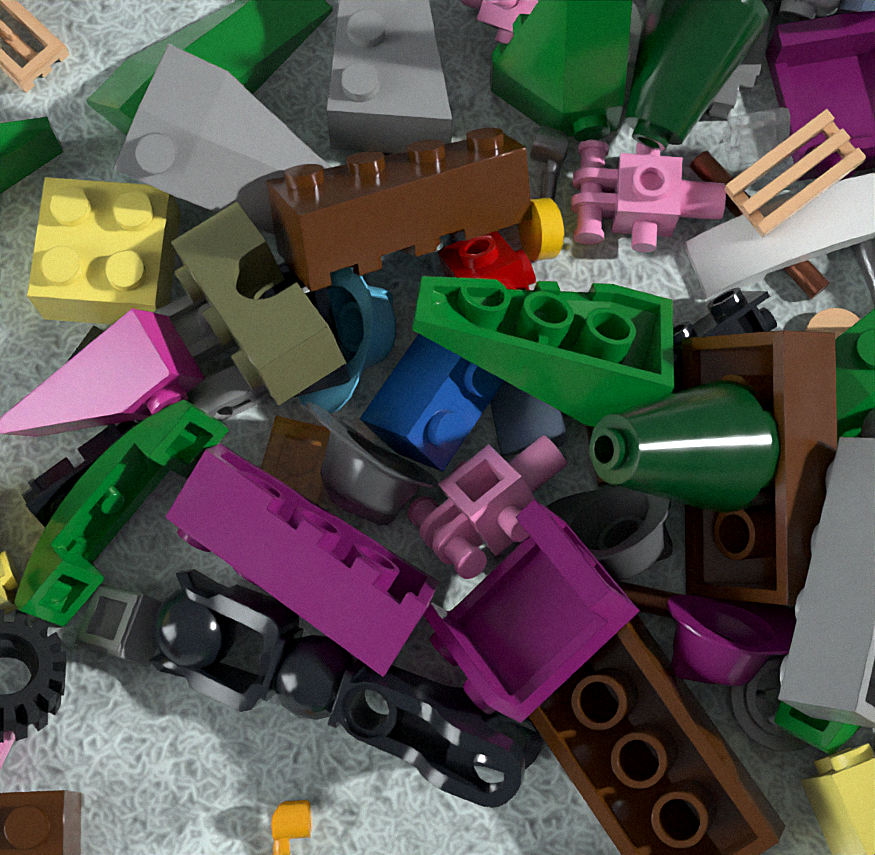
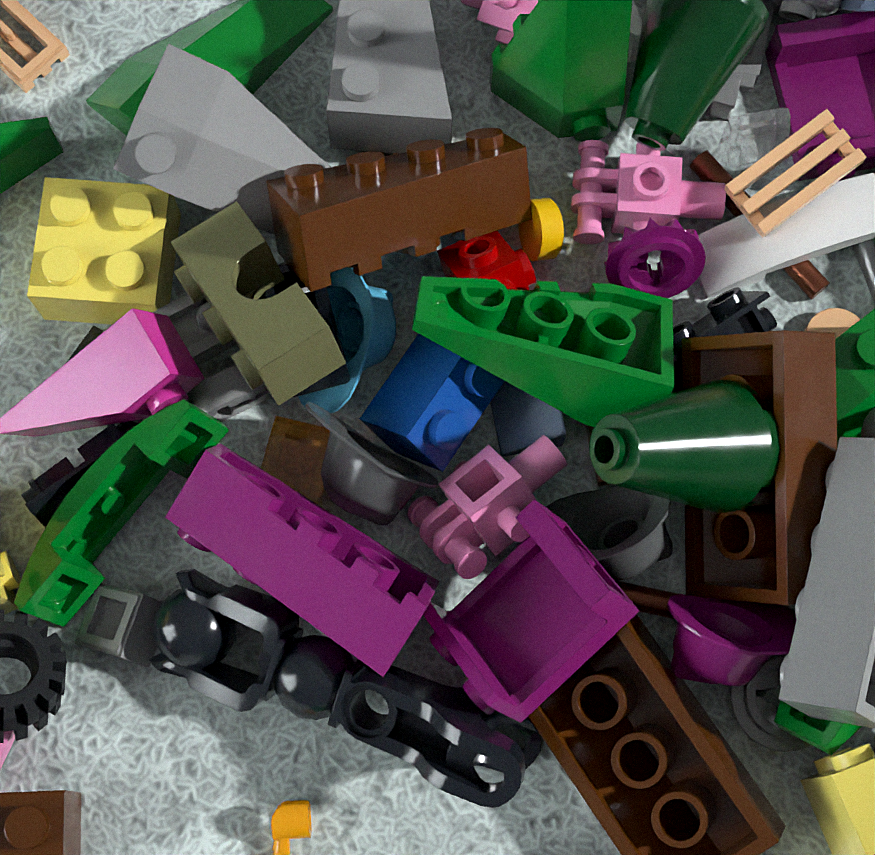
flat silver hand [530,125,569,202] -> none
none -> magenta gear [604,218,706,298]

